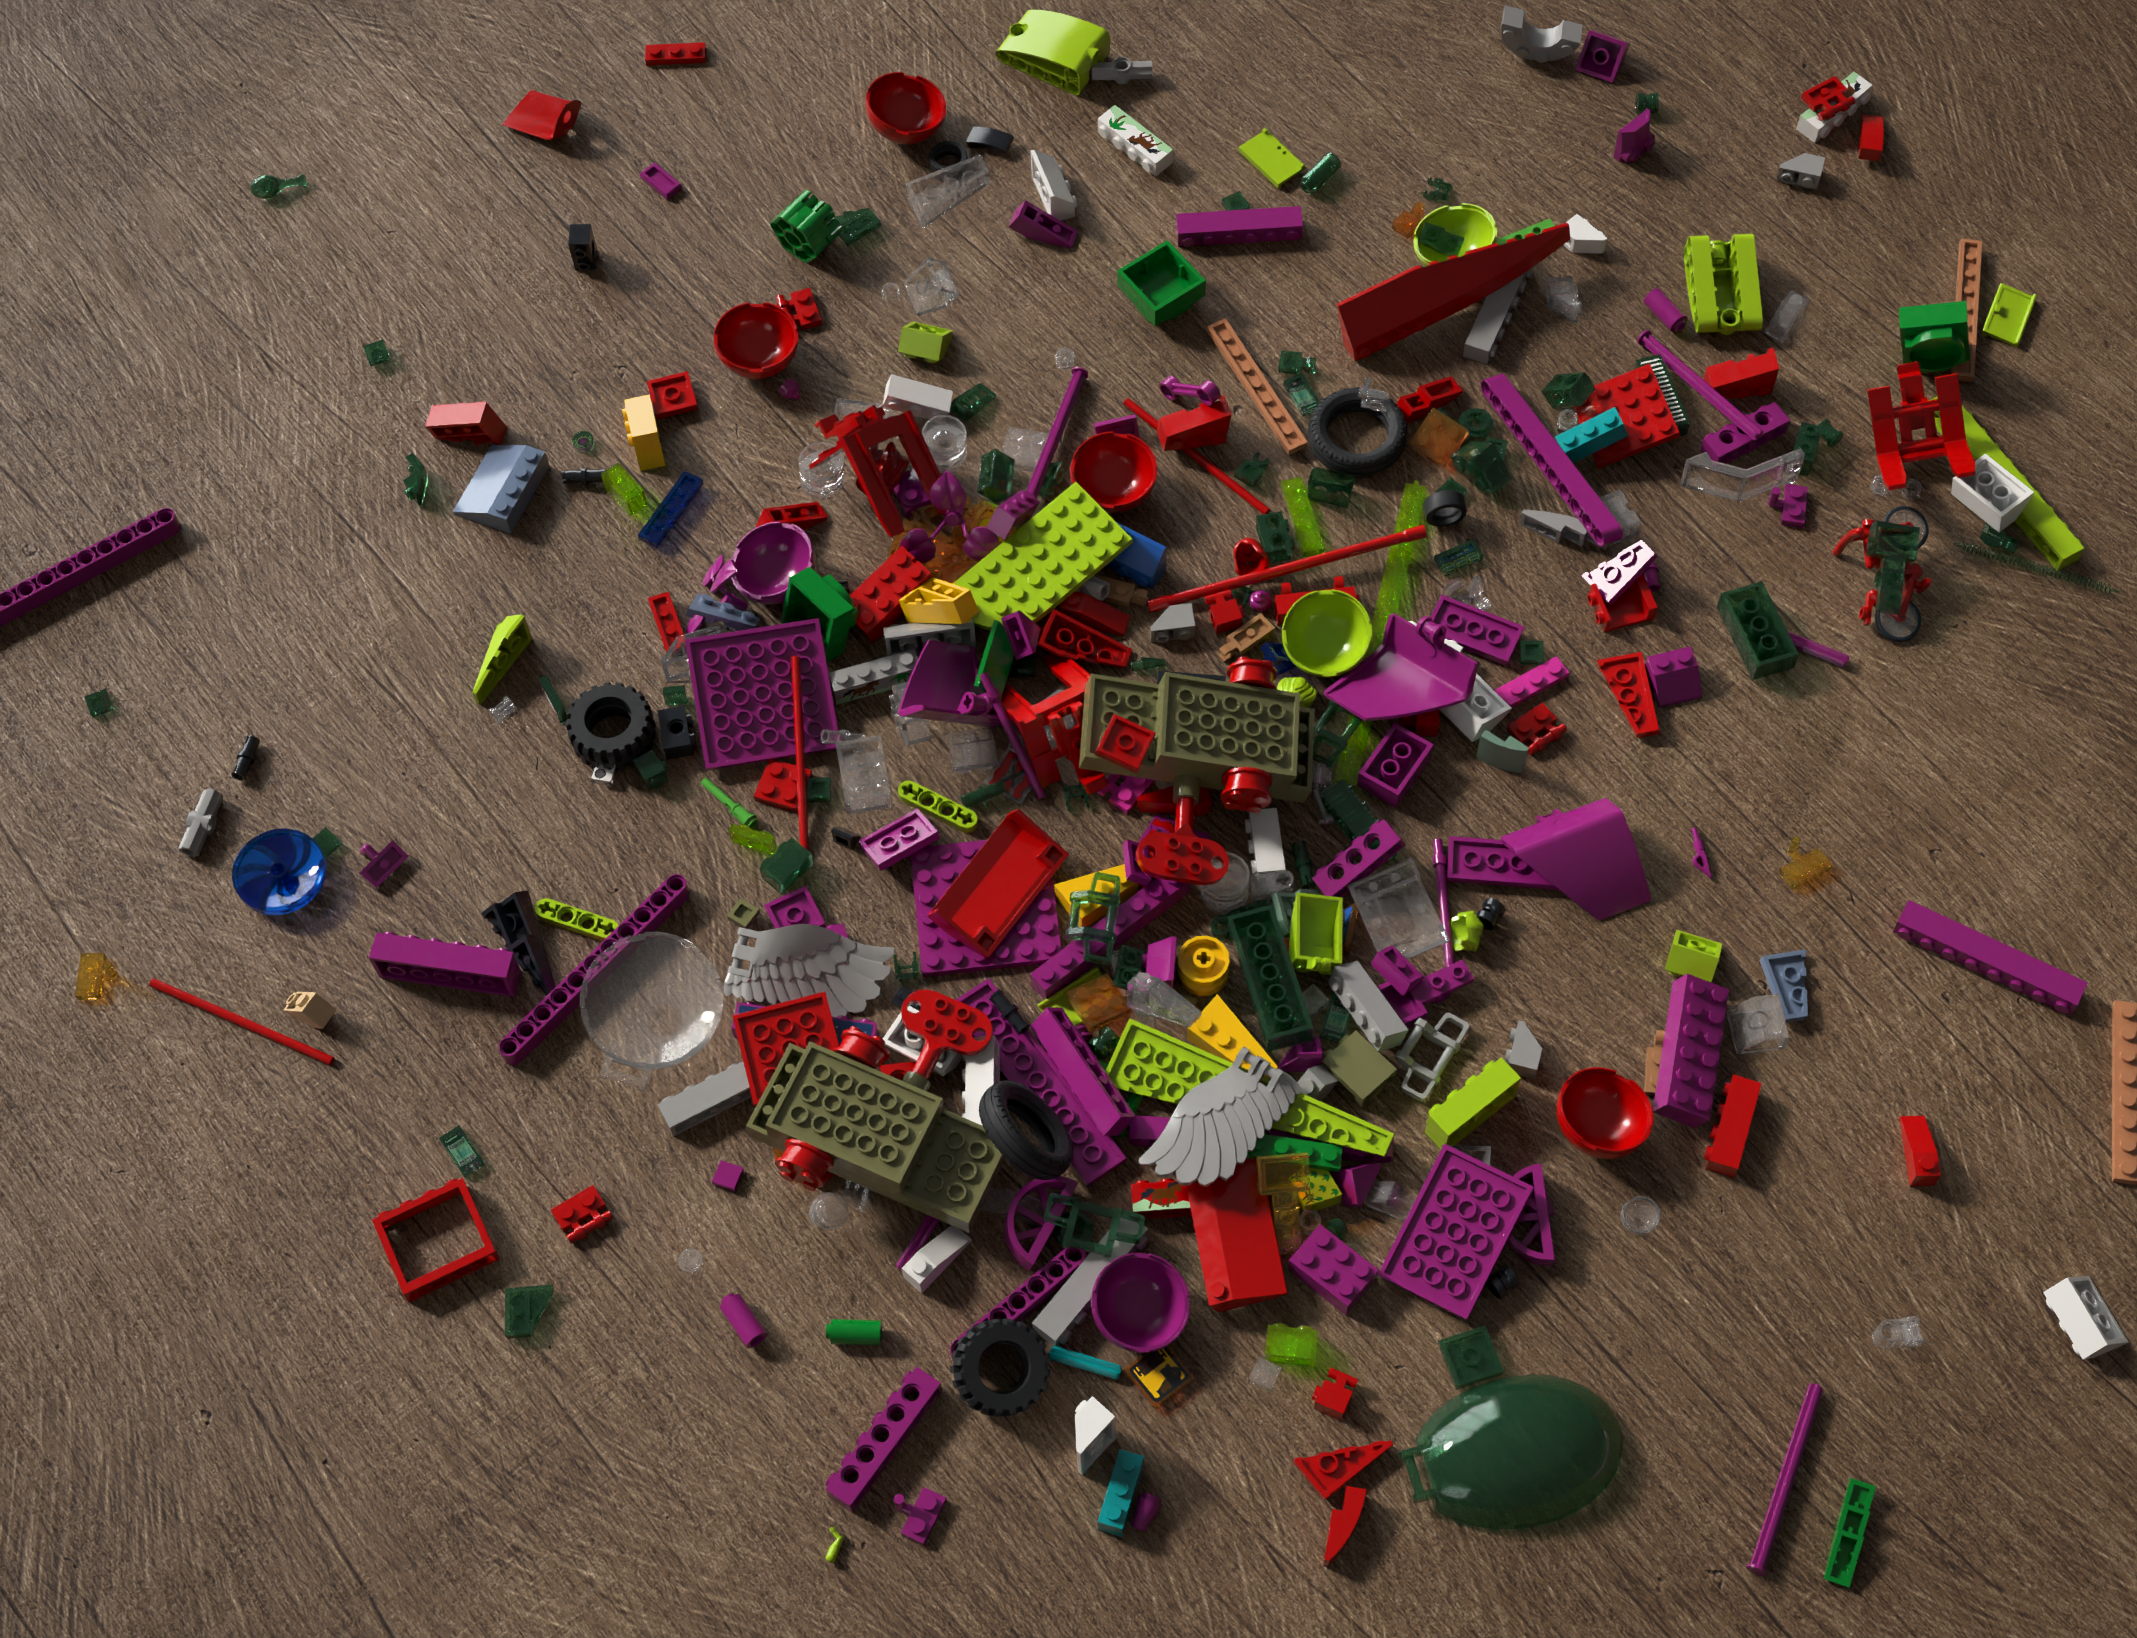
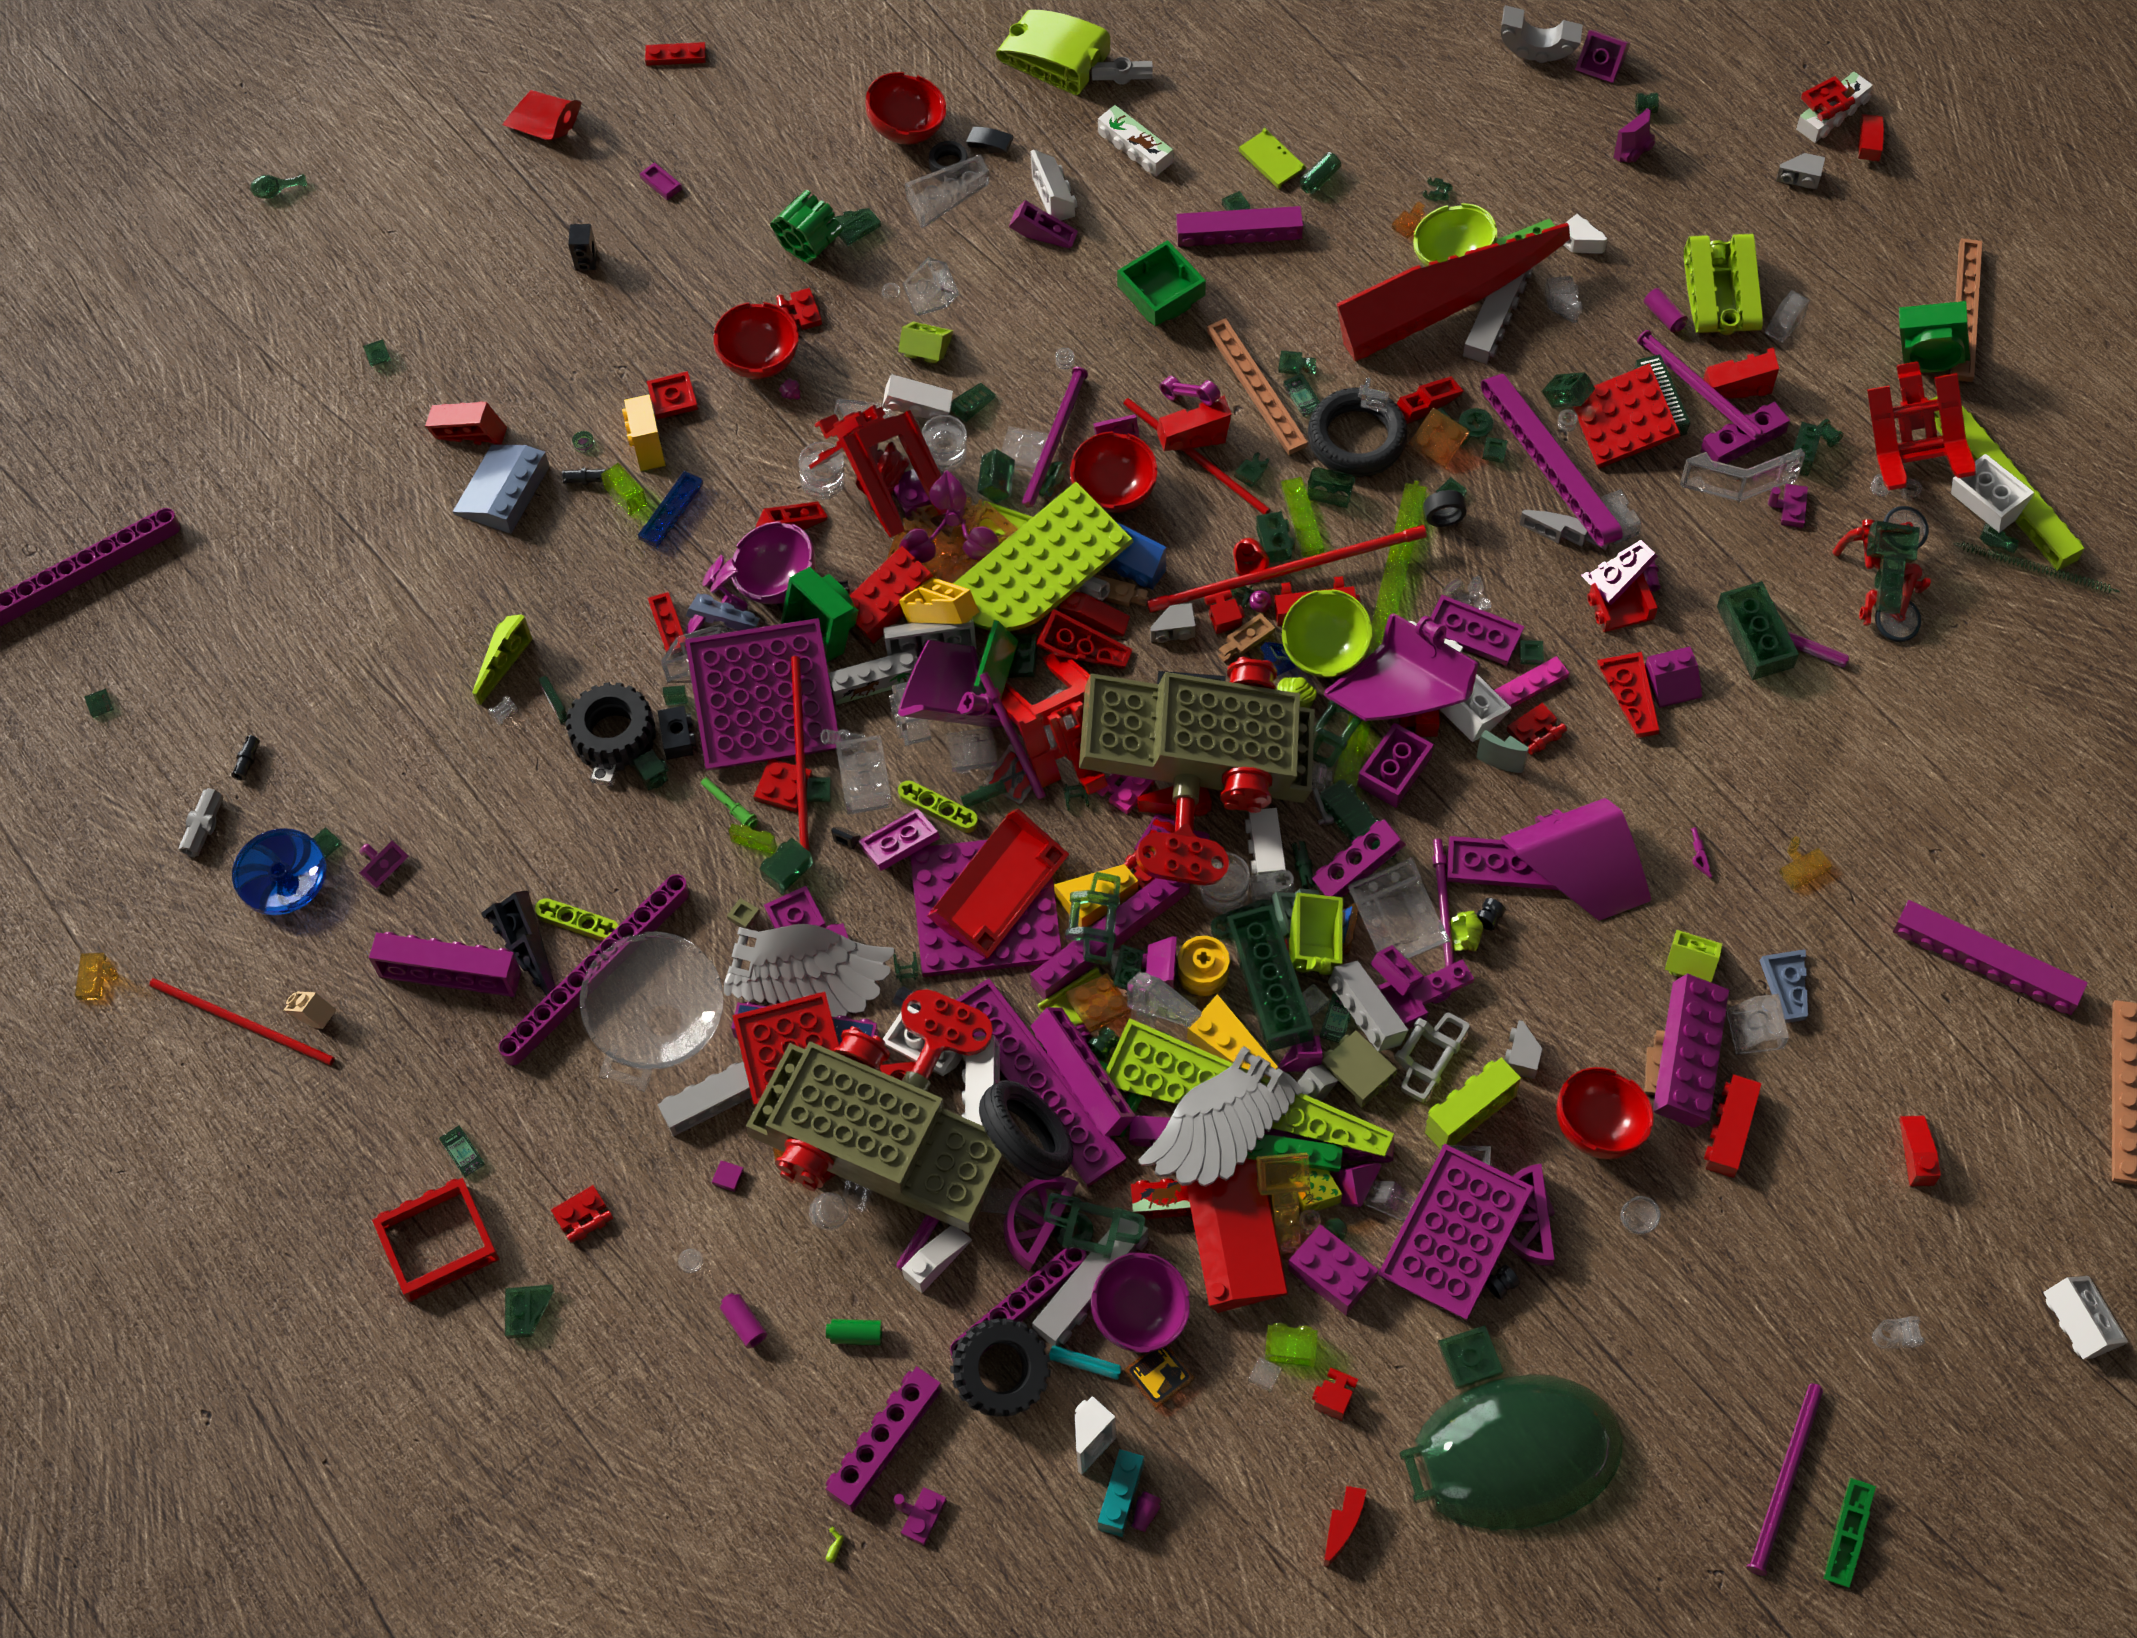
clear green slope [403,453,429,506] -> none
magenta brick [986,490,1040,540] -> none
black pin [989,990,1030,1035] -> none
magenta slope [1001,610,1041,660] -> none
red tile [1095,714,1156,774] -> none
magenta plate [1122,839,1154,886] -> none
clear green bar [1131,657,1167,671] -> none
red wing [1293,1440,1393,1501] -> none
clear green slope [1419,222,1464,256] -> none
clear green tile [1434,539,1484,577] -> none
clear green brick [1450,441,1512,494] -> none
teal brick [1555,407,1628,463] -> none
lime door [1982,283,2037,347] -> none

